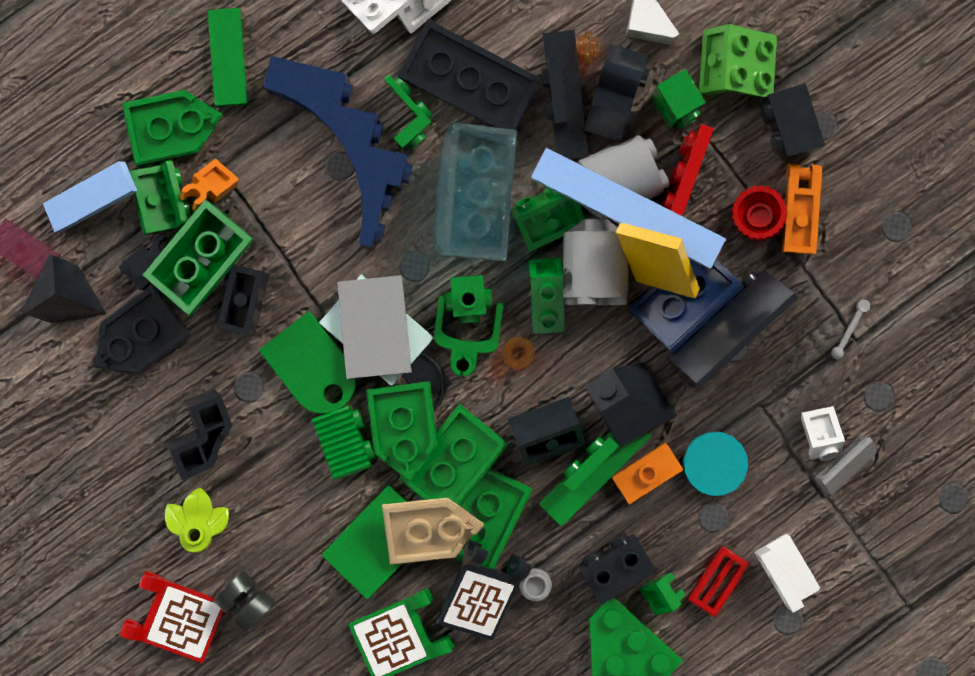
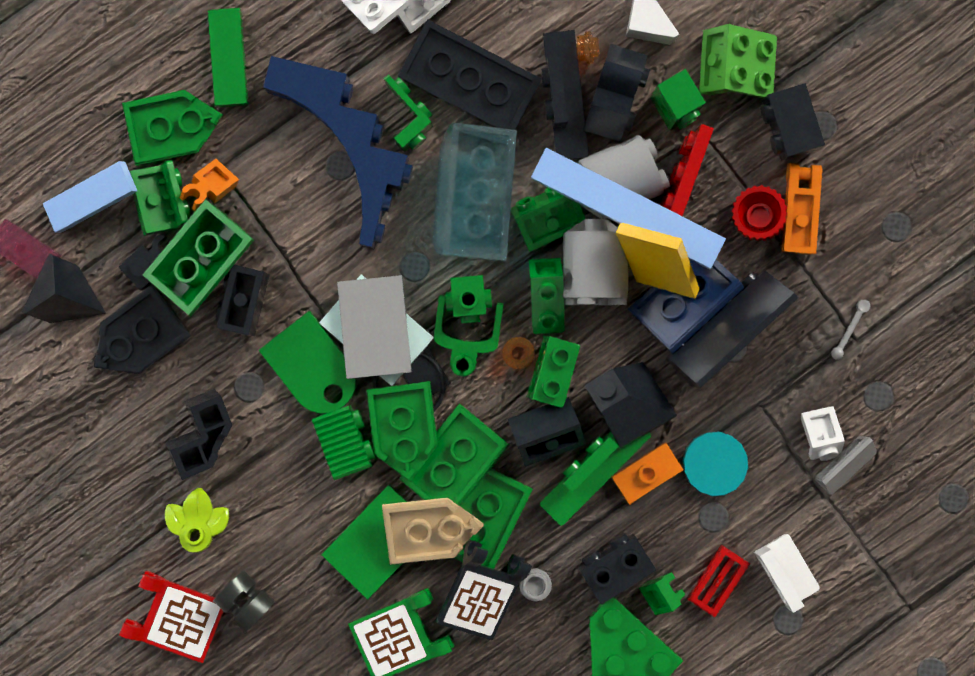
none -> green bracket [526,336,580,407]

